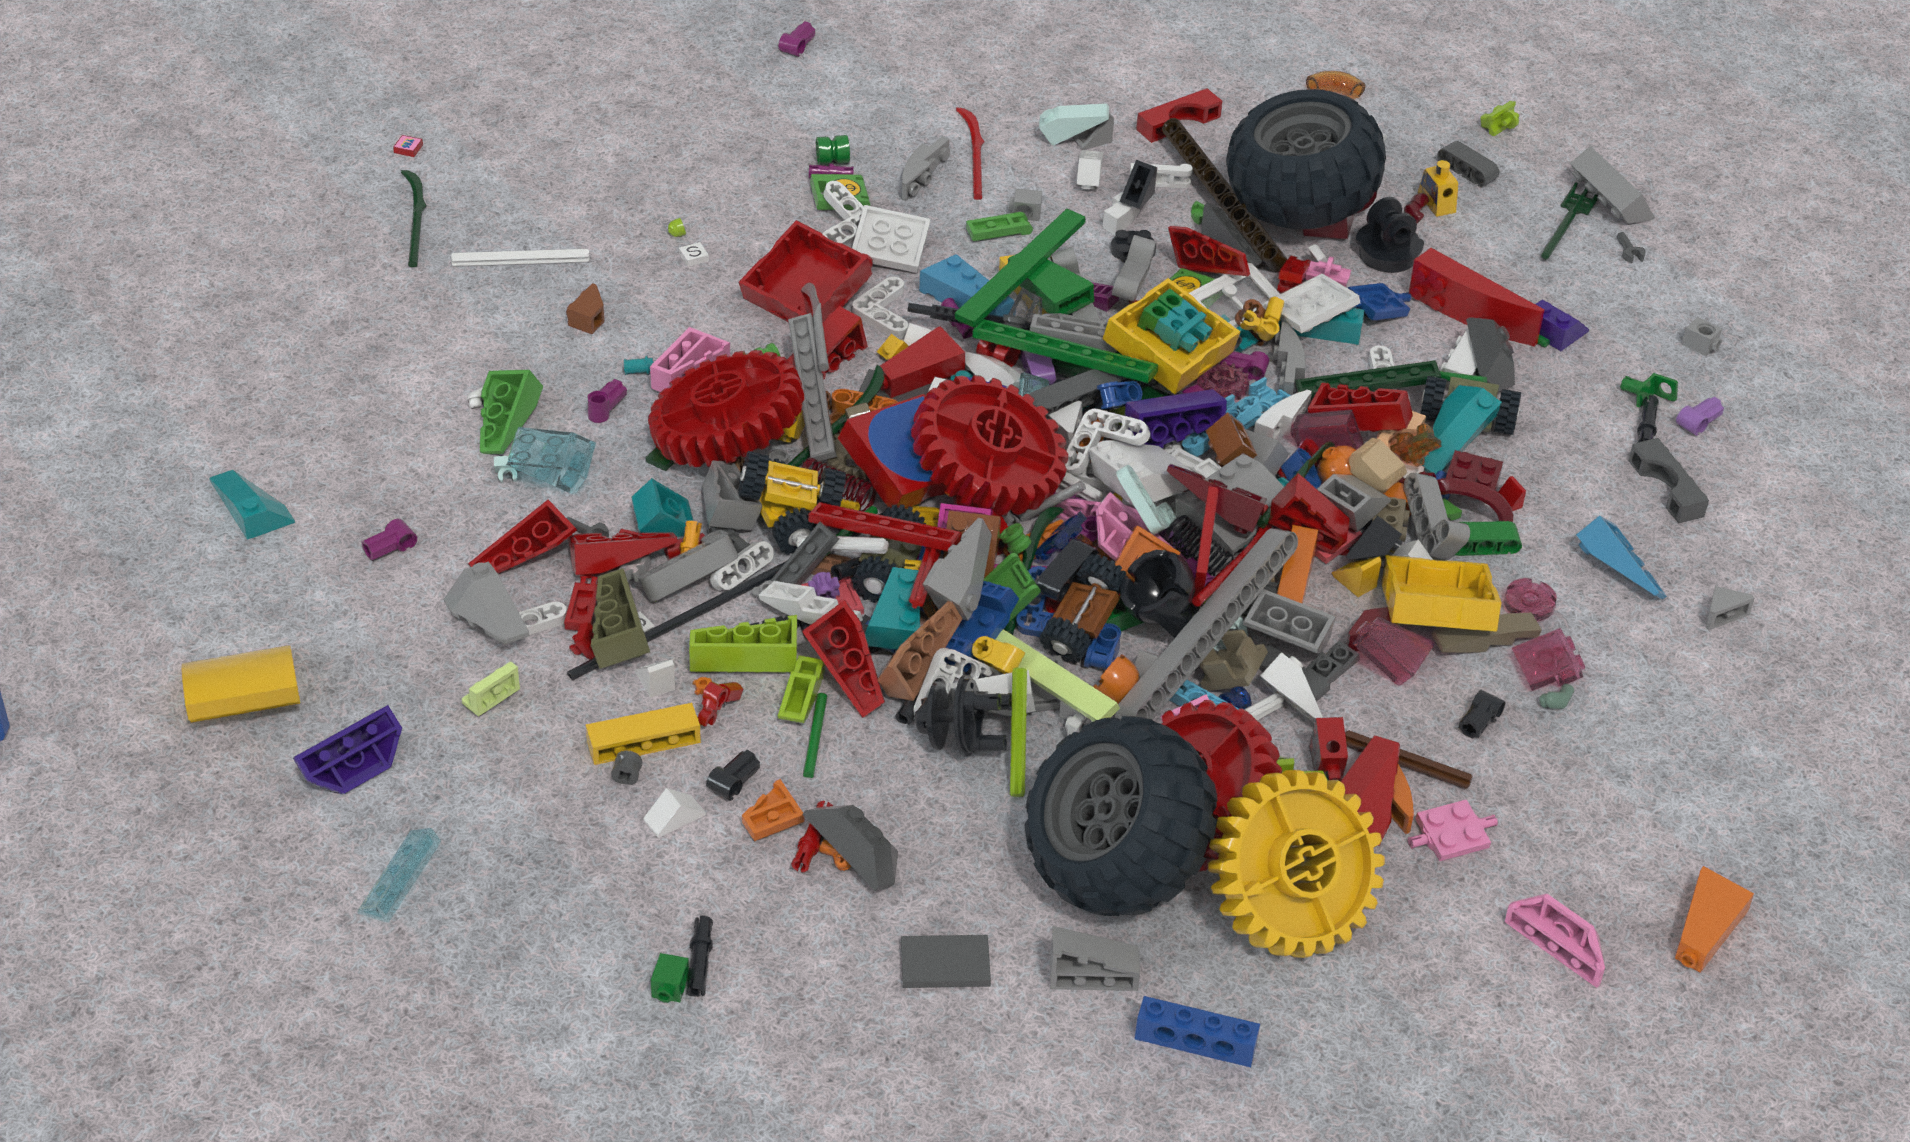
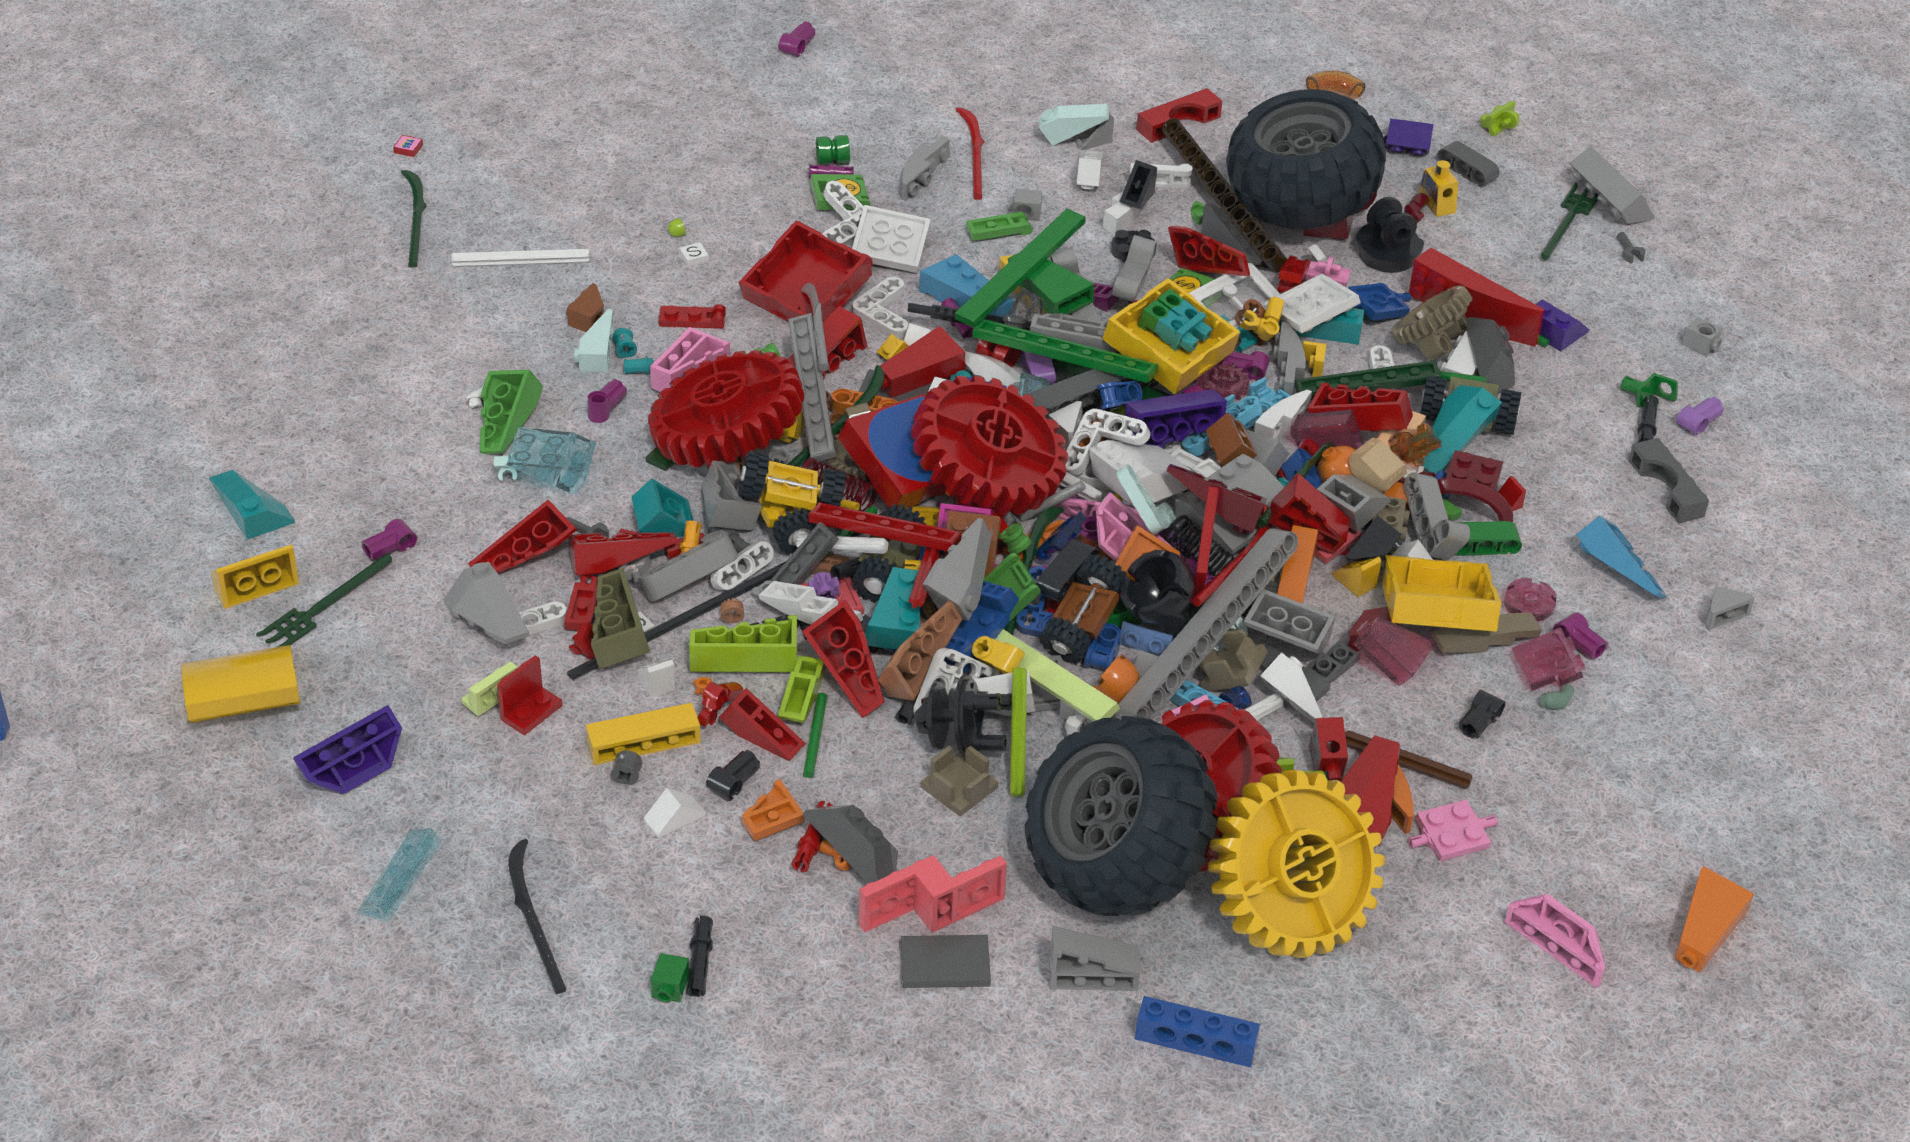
none -> yellow slope [211,544,299,609]
none -> dark green piece [256,554,392,647]
none -> red bracket [497,655,563,736]
none -> black piece [508,839,566,994]
none -> light aqua slope [574,309,614,372]
none -> teal bush [612,327,637,358]
none -> red plate [659,304,726,329]
none -> red slope [719,688,806,761]
none -> nougat bush [720,598,744,623]
none -> coral bracket [859,855,1007,933]
none -> dark tan panel [920,746,998,817]
none -> medium blue hinge [1120,621,1174,656]
none -> yellow bracket [1302,341,1326,377]
none -> dark purple slope [1386,118,1434,156]
none -> dark tan piece [1391,286,1473,361]
none -> magenta piece [1553,612,1608,659]

